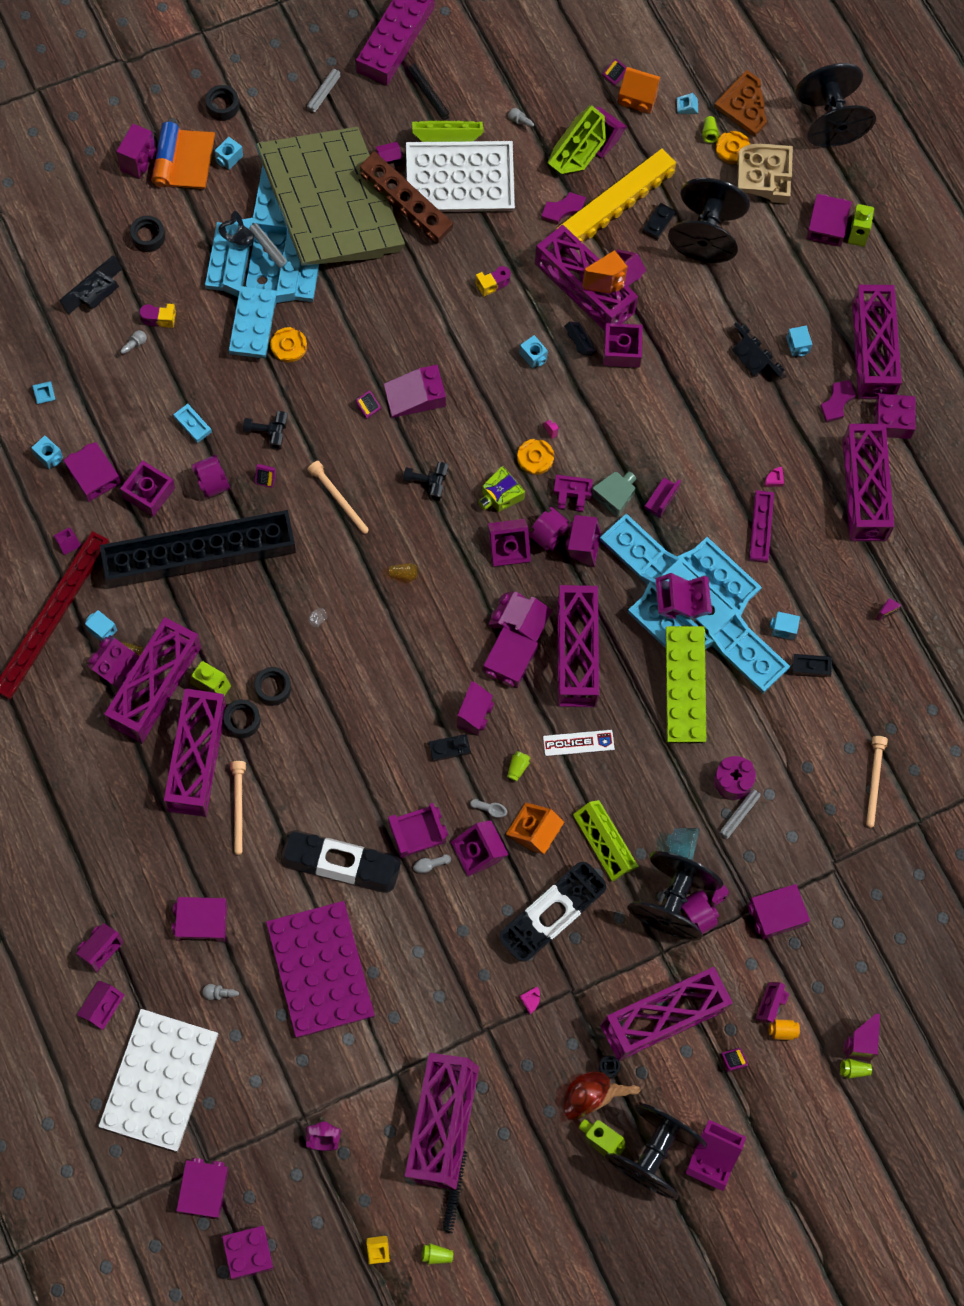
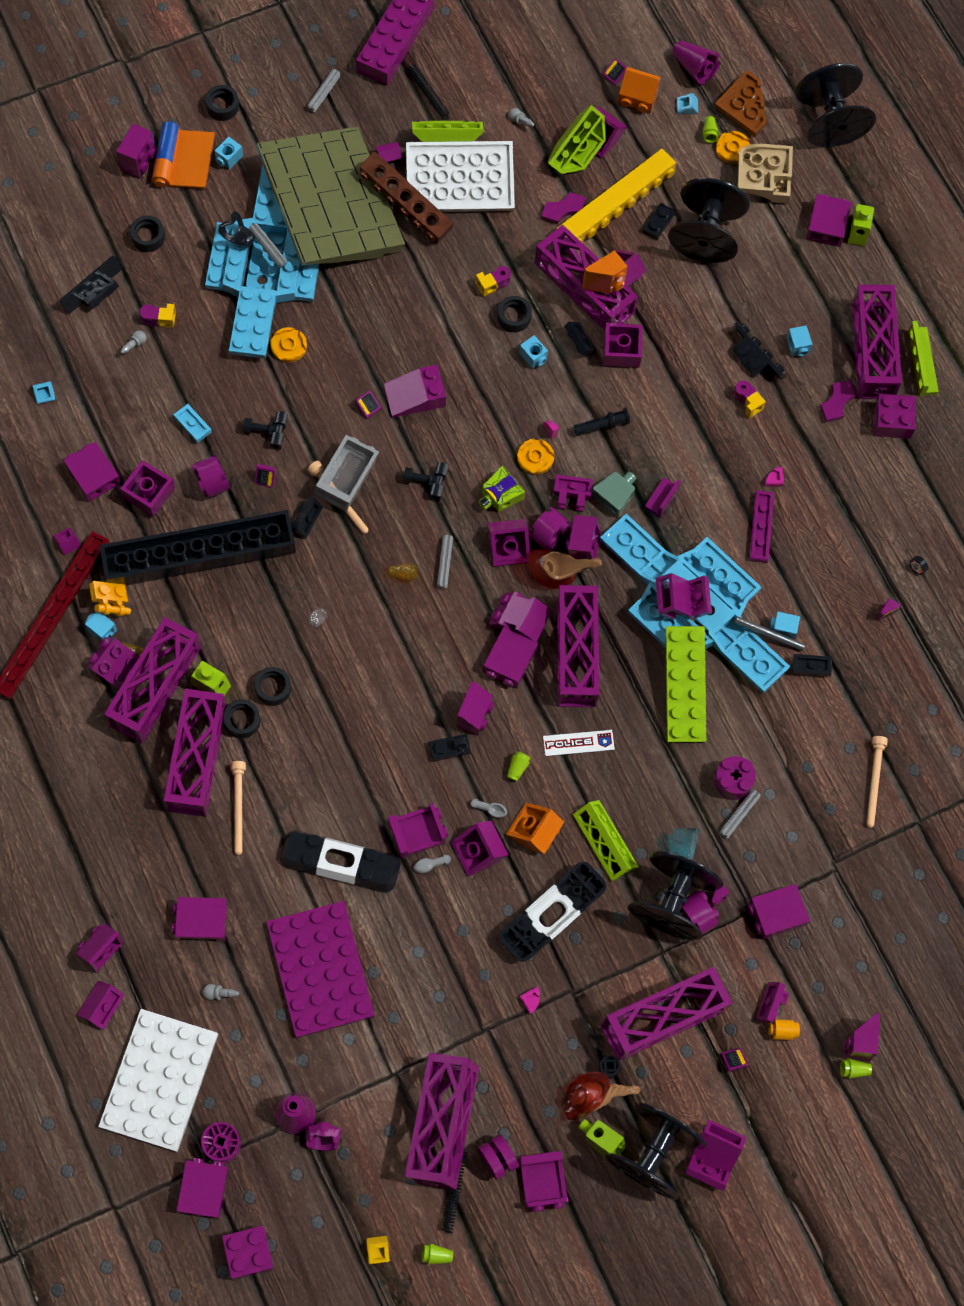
medium azure brick [31,436,63,470] -> none
magenta piece [842,424,894,541] -> none
none -> light orange plate [89,581,131,616]
none -> magenta wheel [201,1122,241,1163]
none -> magenta cone [275,1092,316,1135]
none -> black hinge [292,496,323,538]
none -> piece [313,435,379,512]
none -> light grey axle [437,535,453,589]
none -> magenta wheel [477,1134,519,1180]
none -> black tyre [497,296,532,332]
none -> magenta panel [519,1151,569,1212]
none -> hat [528,550,602,589]
none -> black pin [573,407,630,436]
none -> magenta cone [673,41,721,84]
none -> leg [734,380,766,419]
none -> dark grey bar [734,616,805,651]
none -> lime fence [908,321,939,396]
none -> black tile [909,556,928,575]

